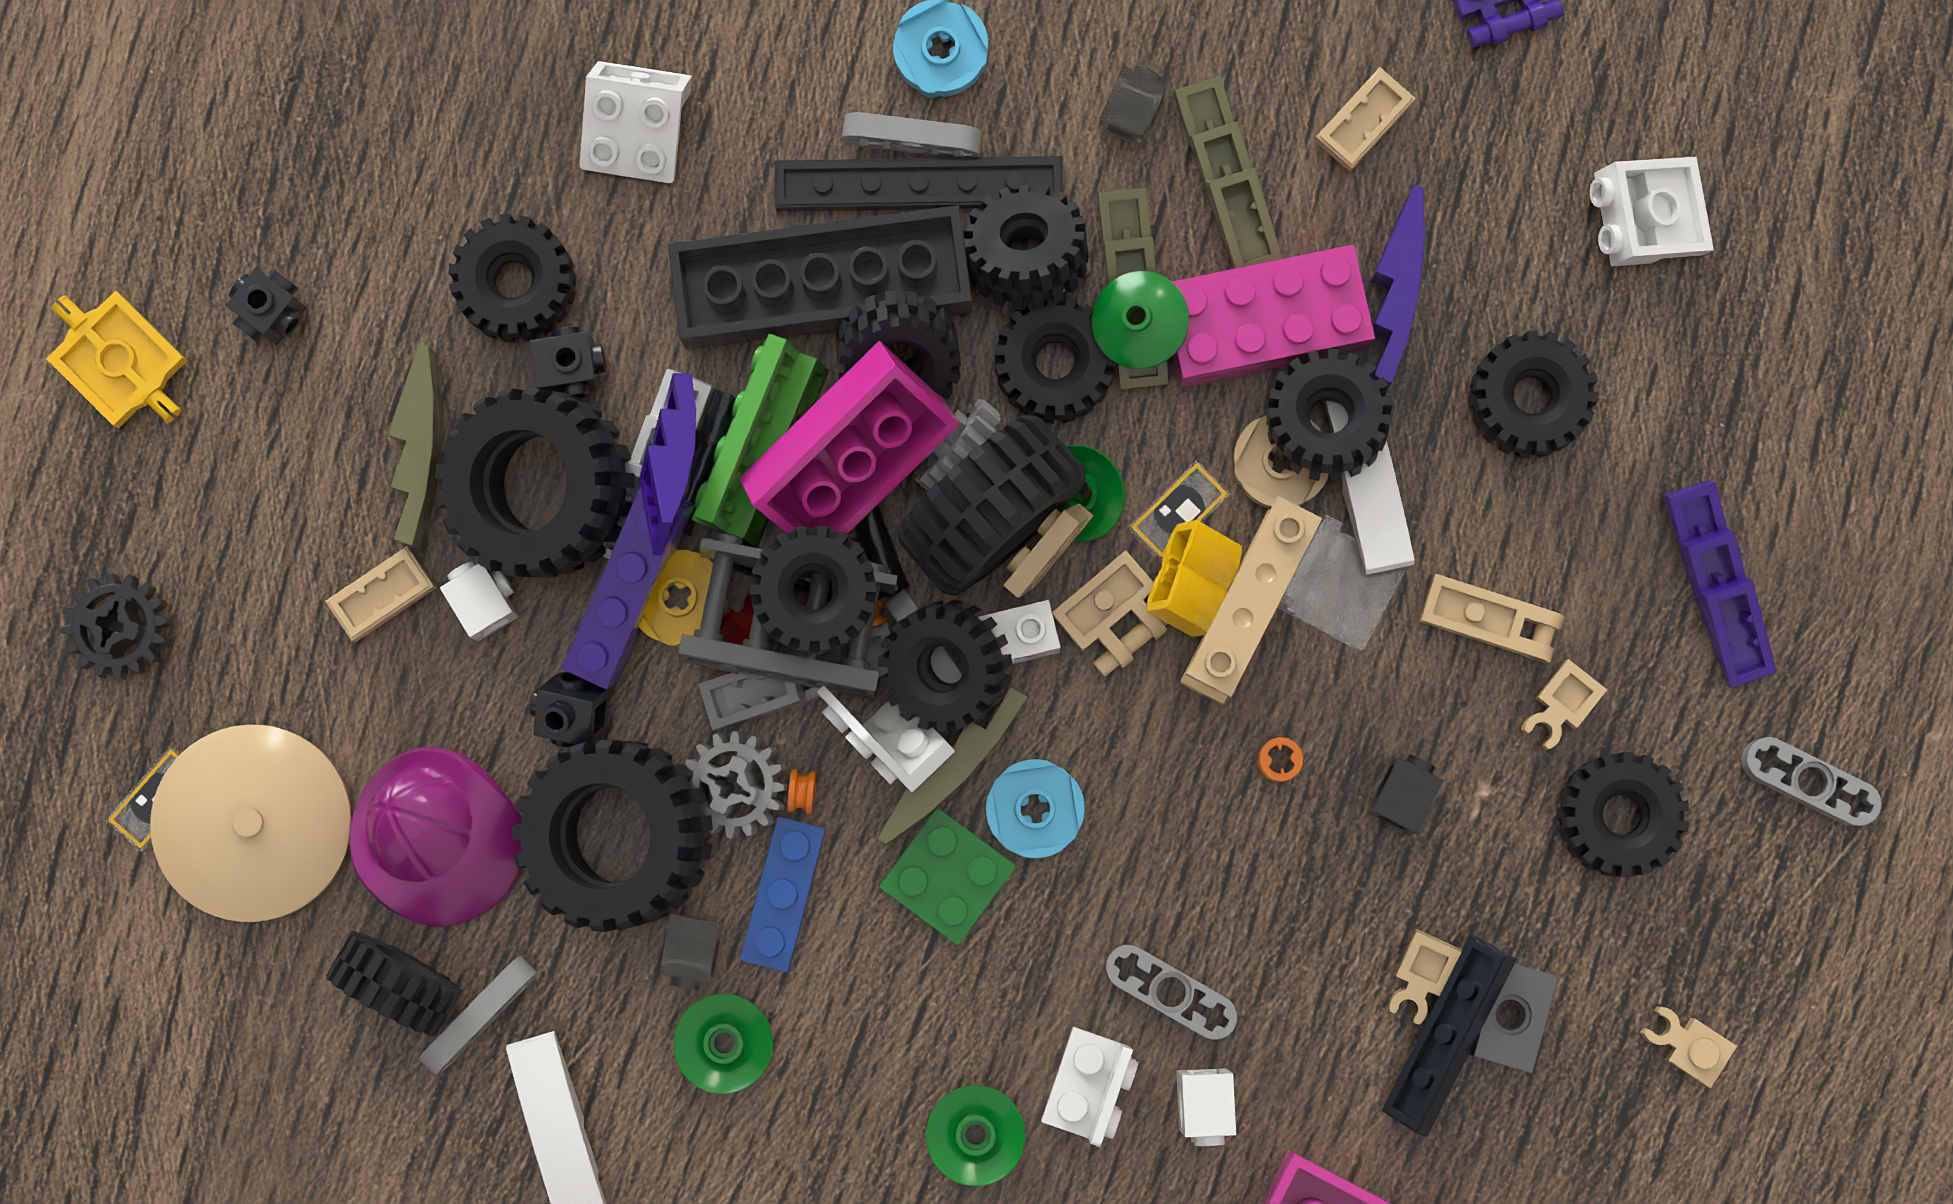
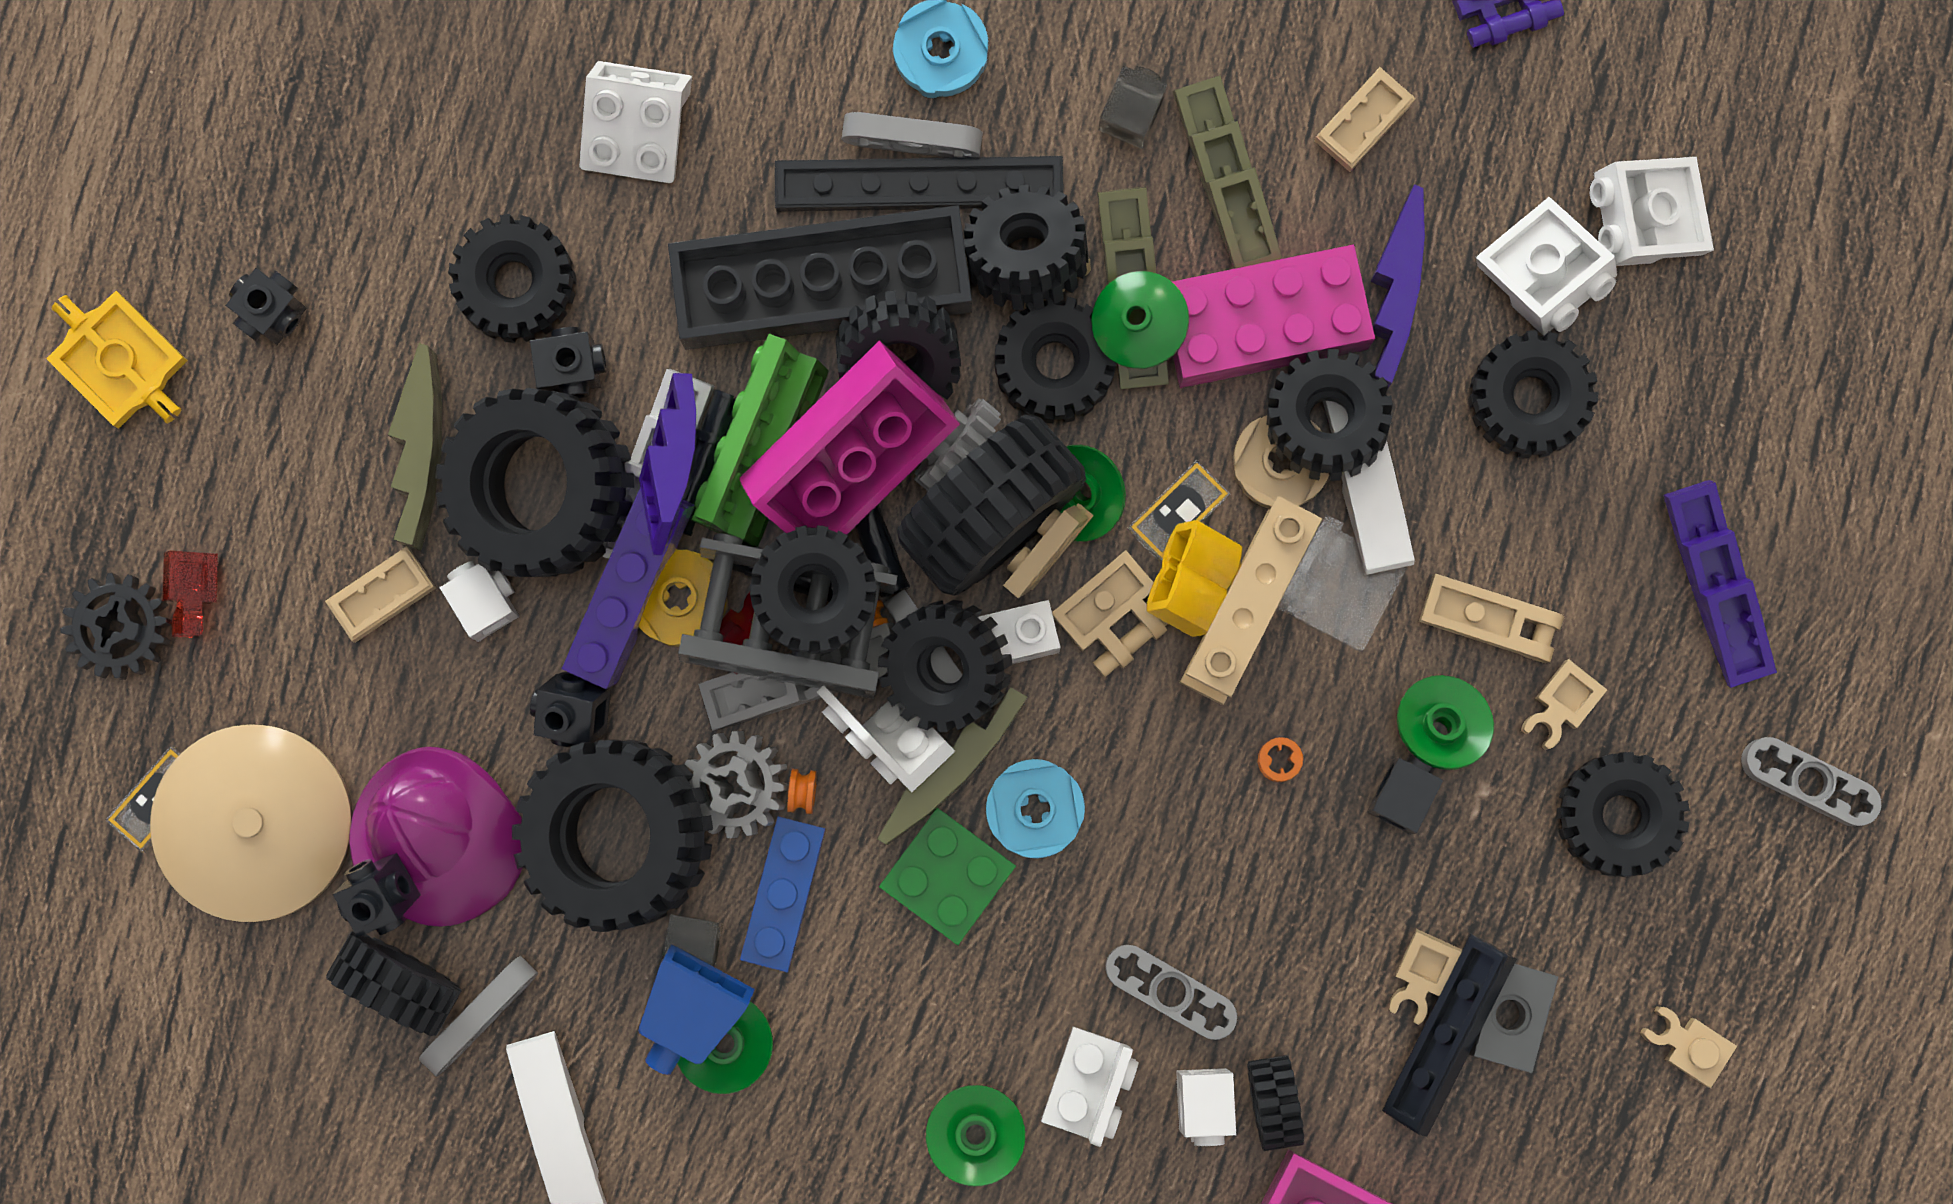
none -> clear red plate [162,550,218,638]
none -> black brick [332,853,421,937]
none -> blue torso [638,944,755,1075]
none -> black tyre [1247,1055,1304,1151]
none -> green dish [1397,675,1494,770]
none -> white plate [1476,197,1617,336]

